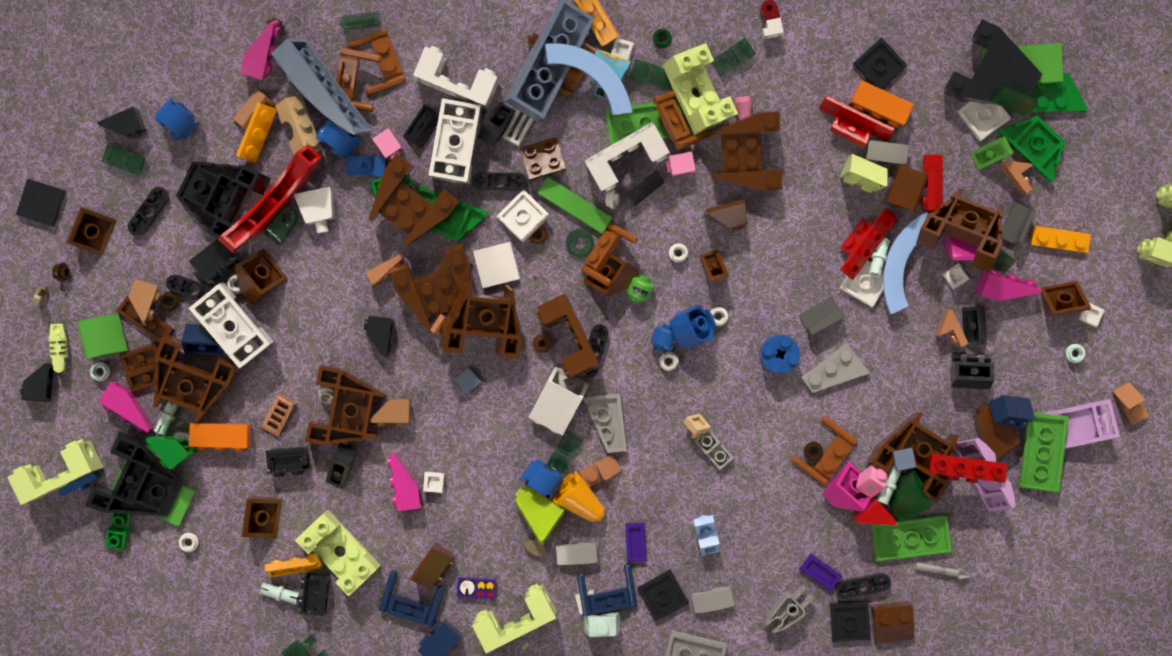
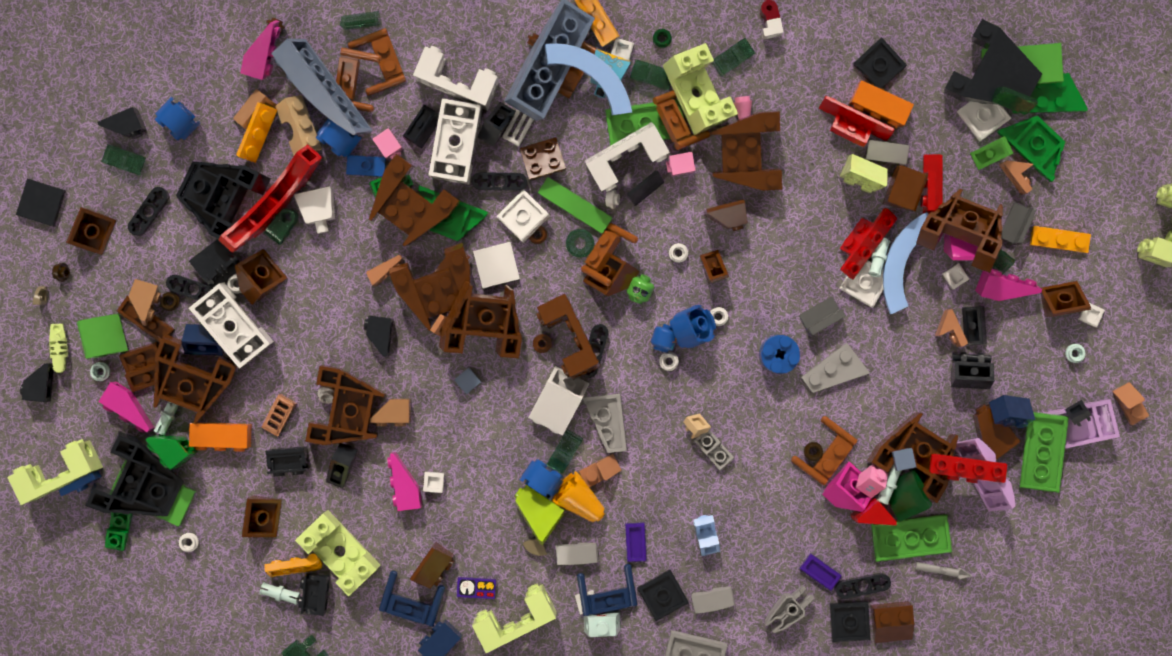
none -> black tile [1065,400,1092,427]

